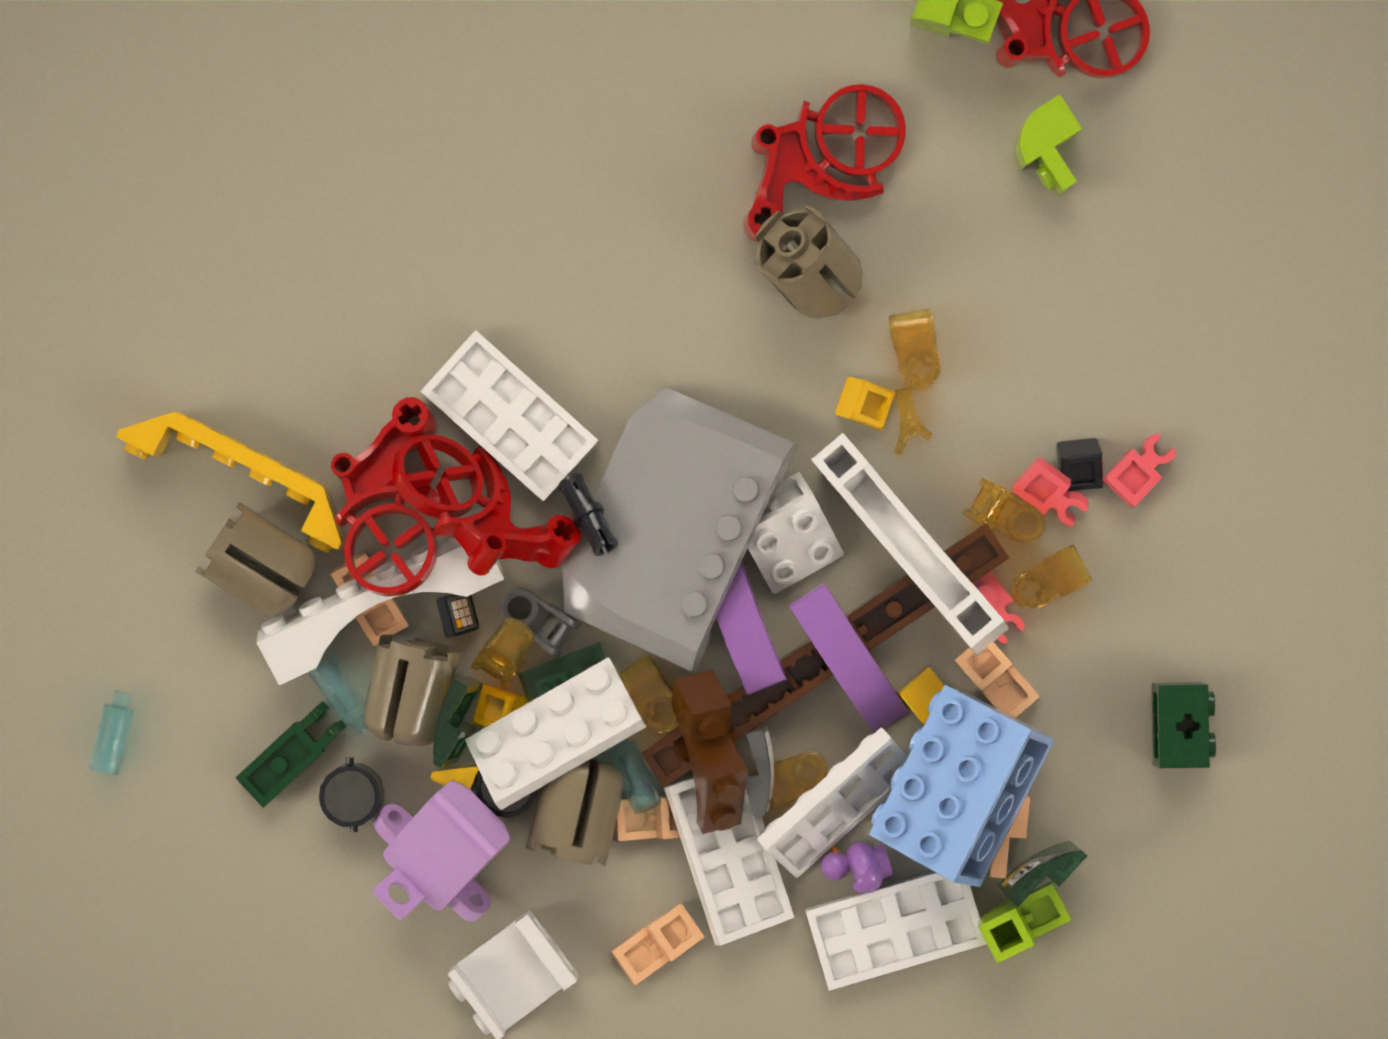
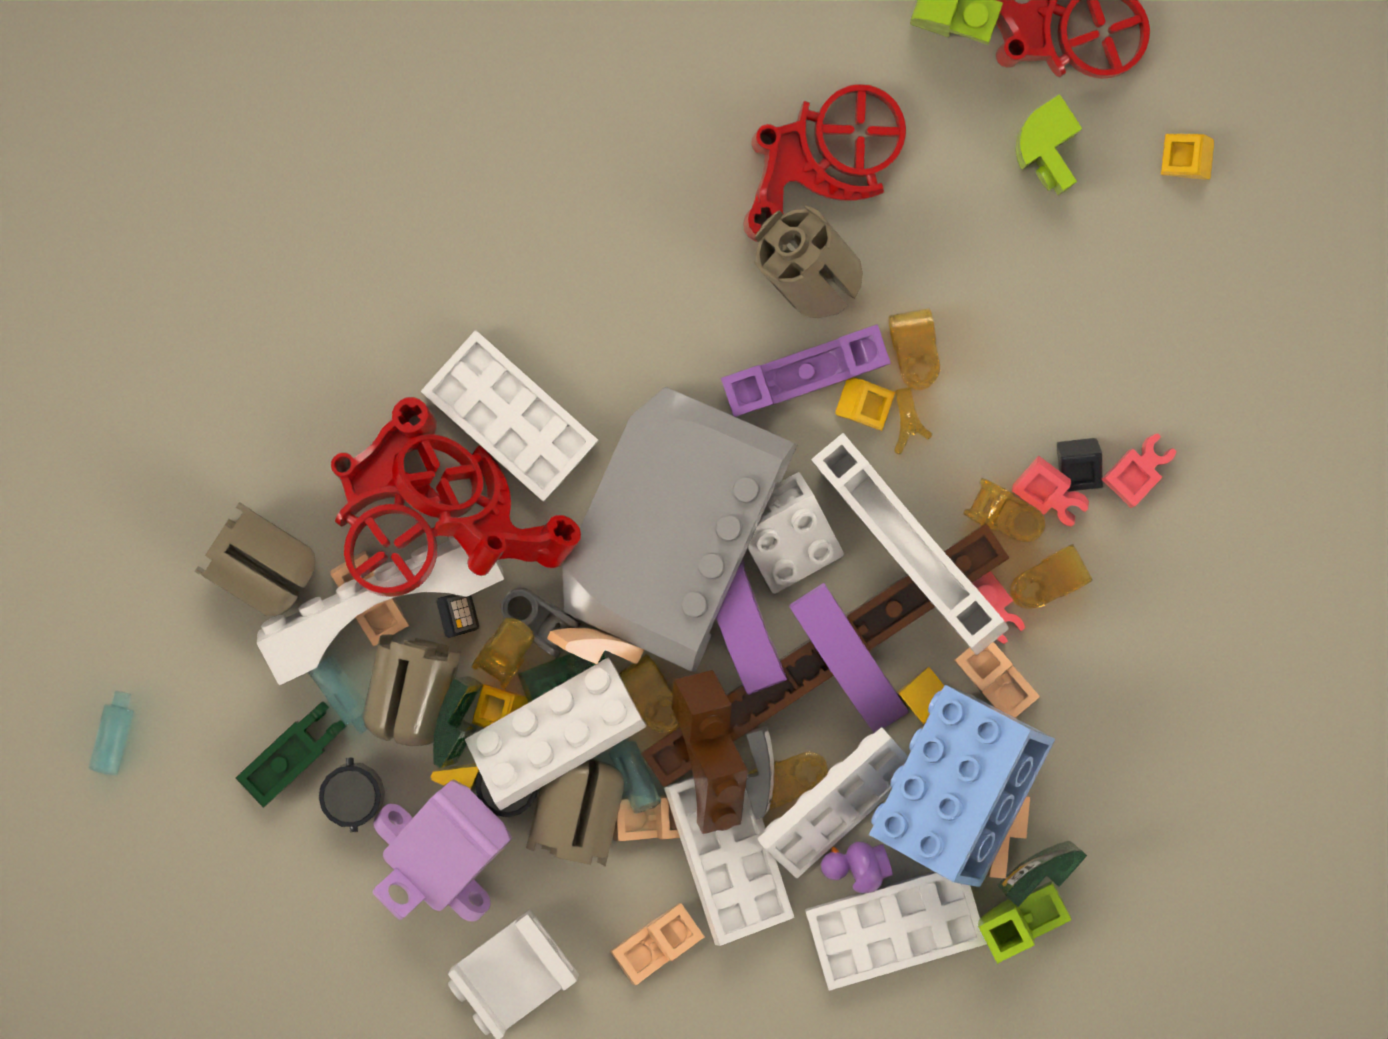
yellow slope [116,411,346,553] -> none
black pin [558,473,618,556] -> none
dark green brick [1152,682,1216,769] -> none
none -> light nougat slope [547,628,644,664]
none -> medium lavender slope [721,324,891,417]
none -> yellow slope [1161,134,1214,180]

